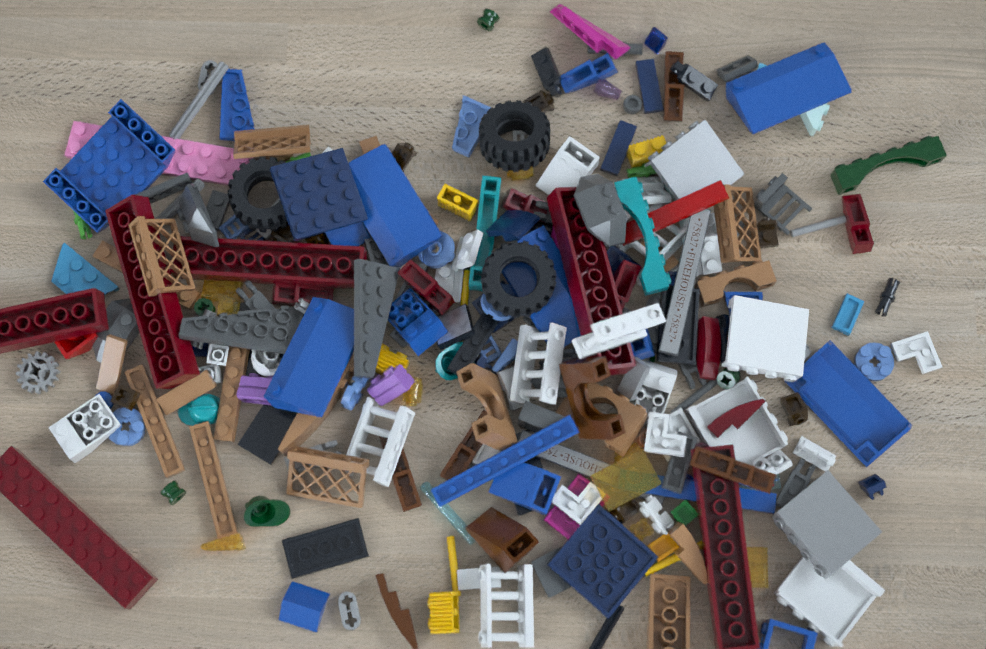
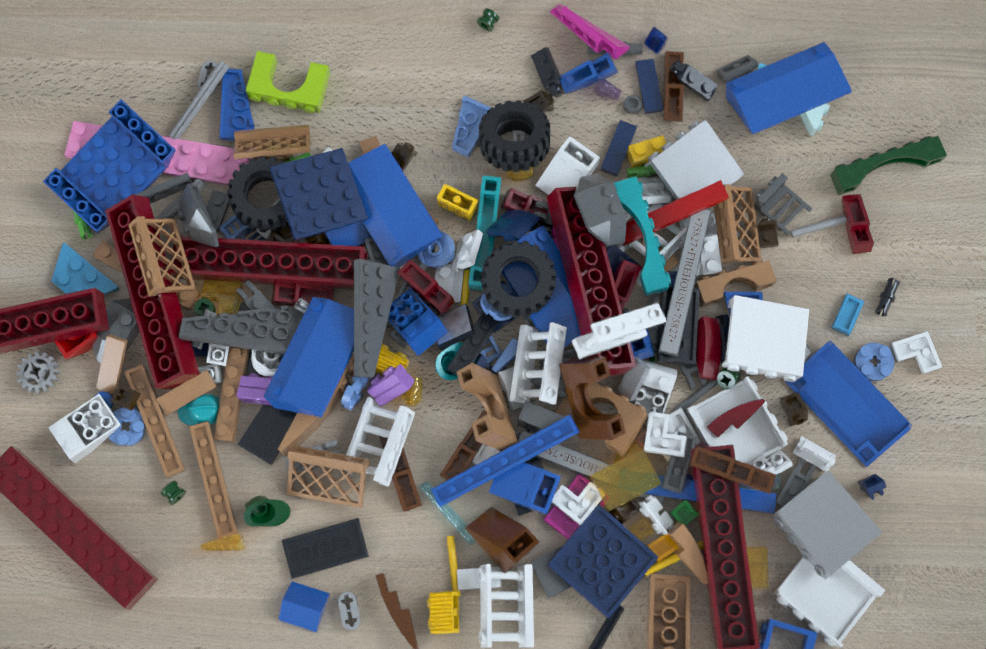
none -> lime arch [246,51,330,113]

